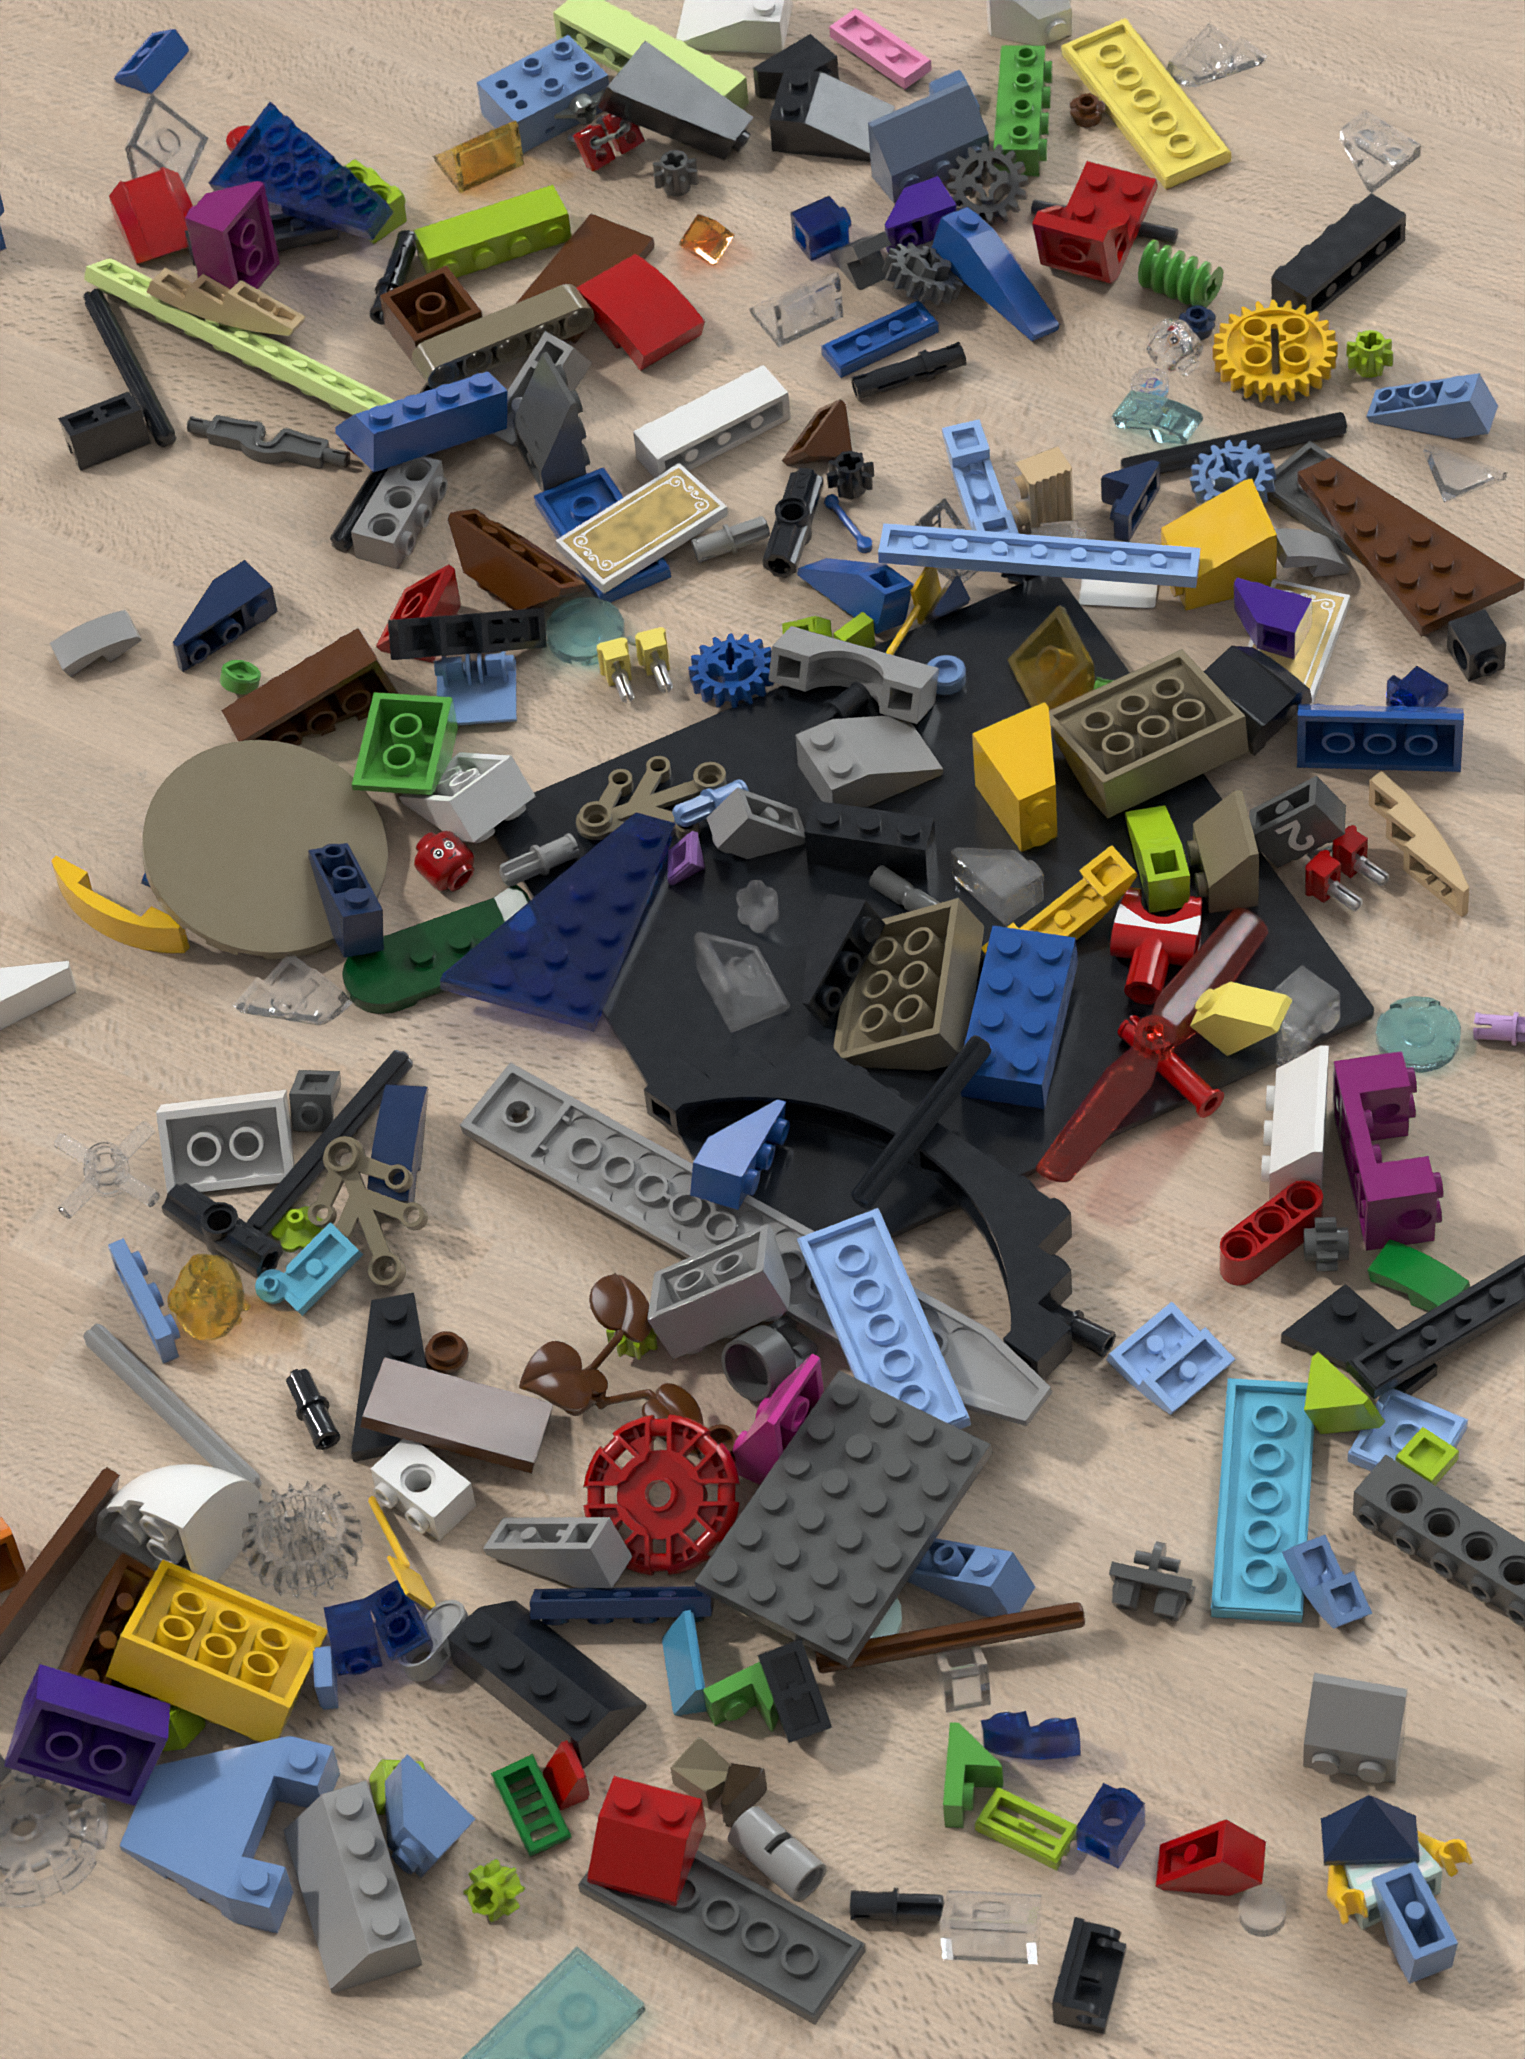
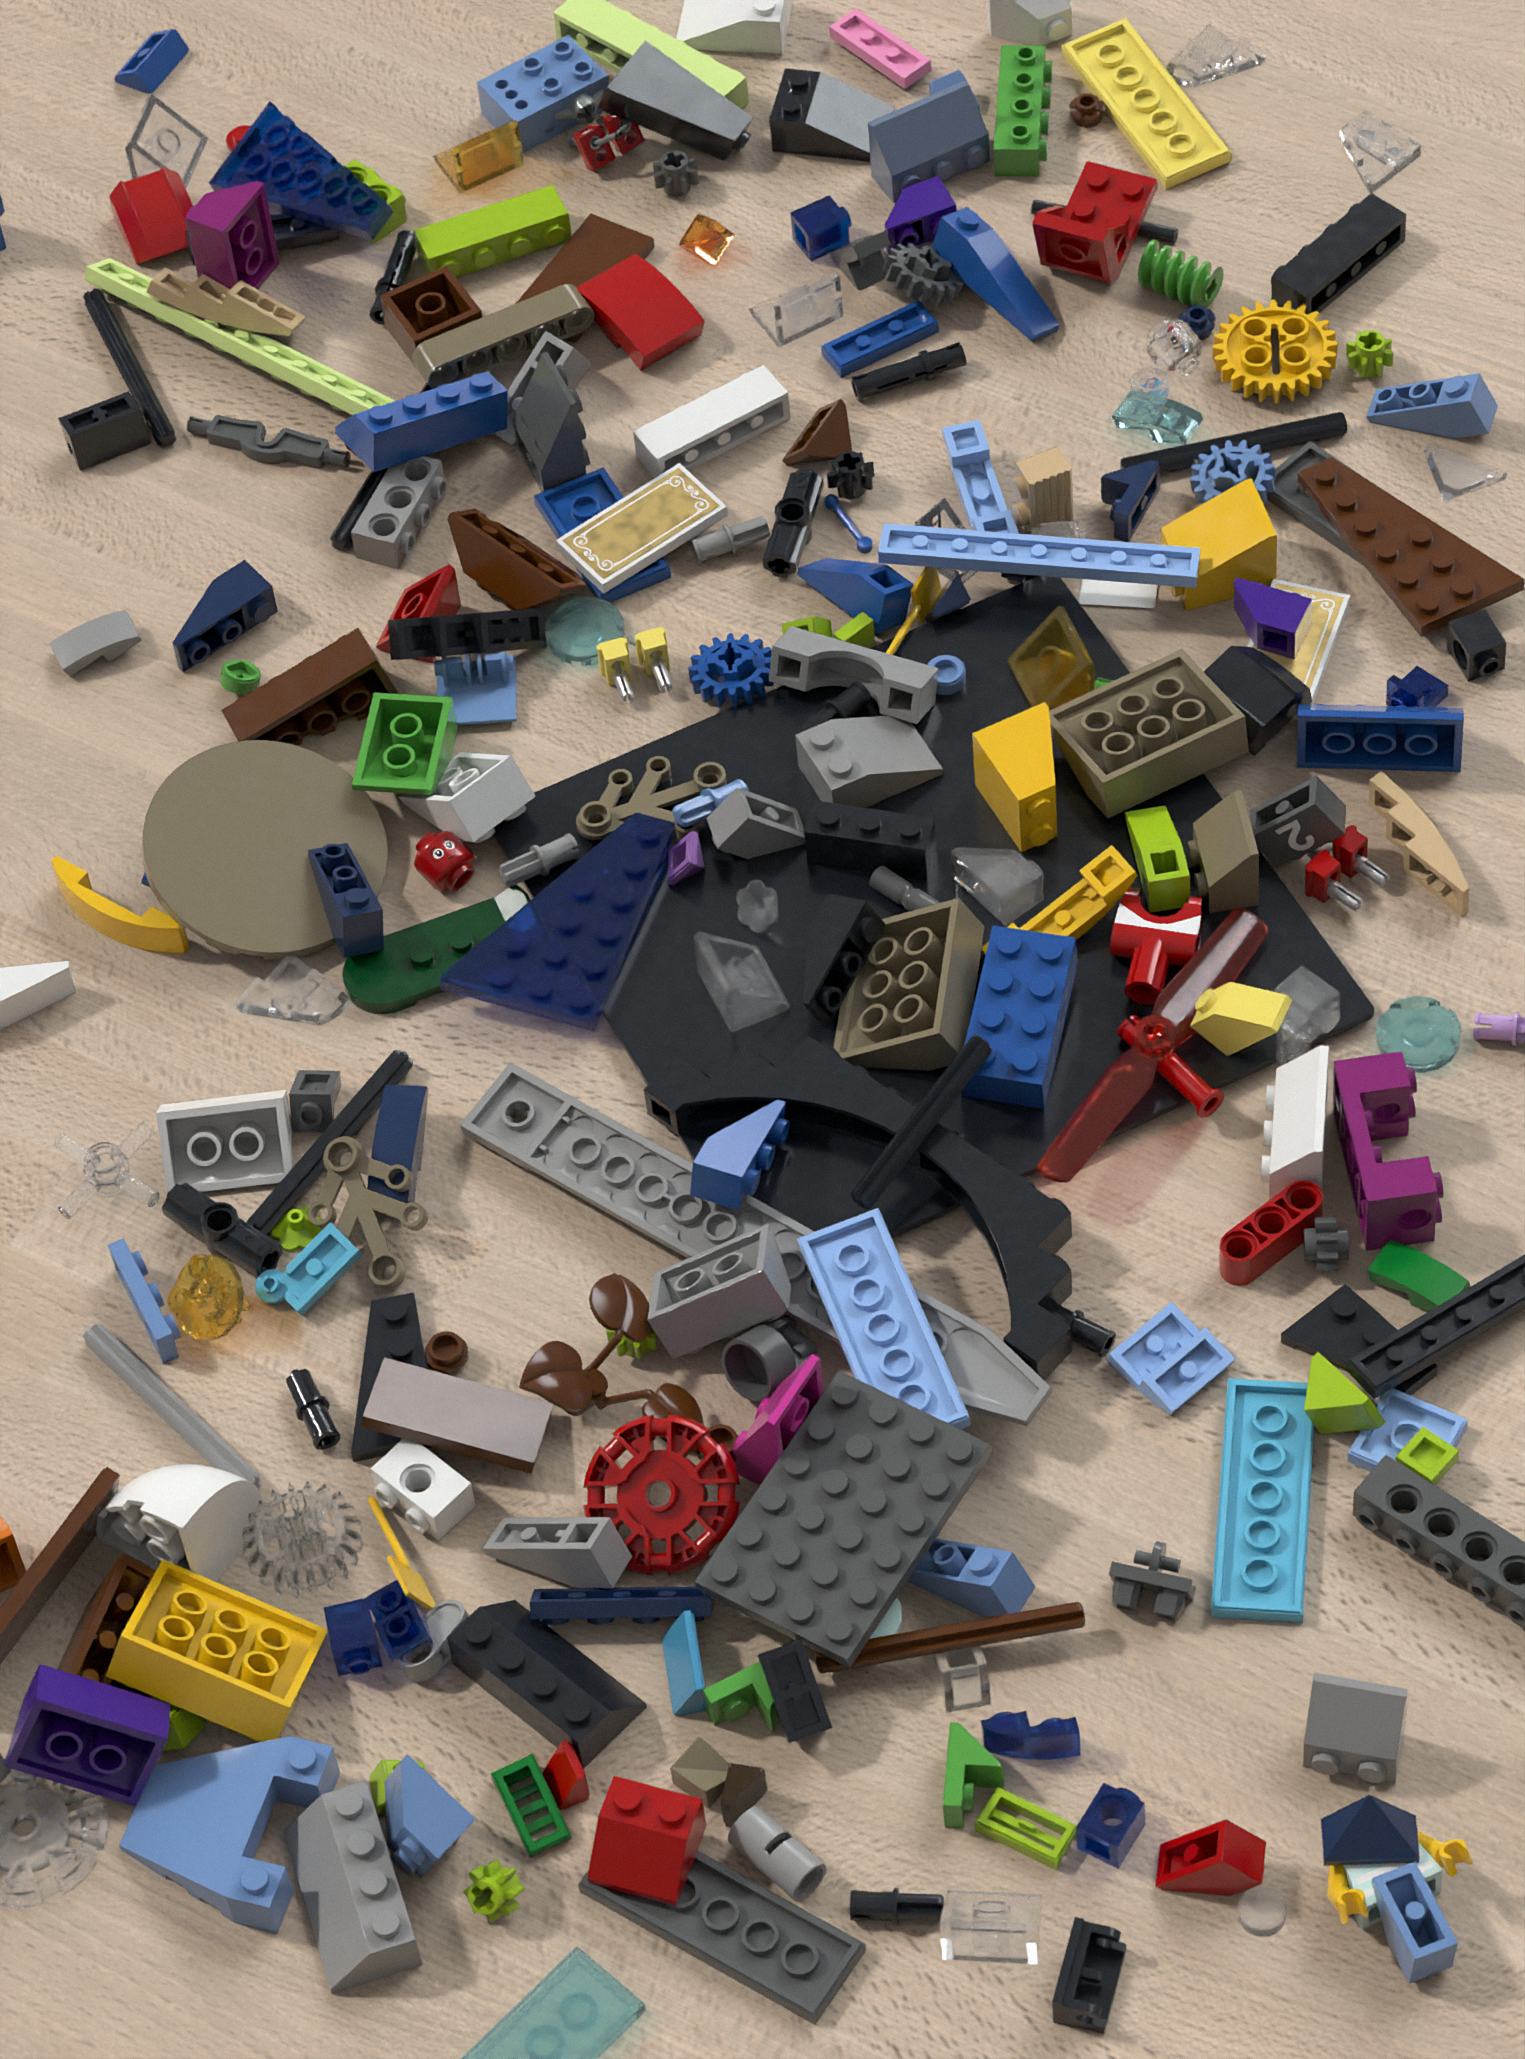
medium blue tile [313,1646,339,1710] -> none
black slope [753,34,839,99] -> none
dark grey gear [947,143,1029,226] -> none
light grey slope [1275,528,1350,577] -> none
medium blue slope [1282,1534,1372,1629] -> none

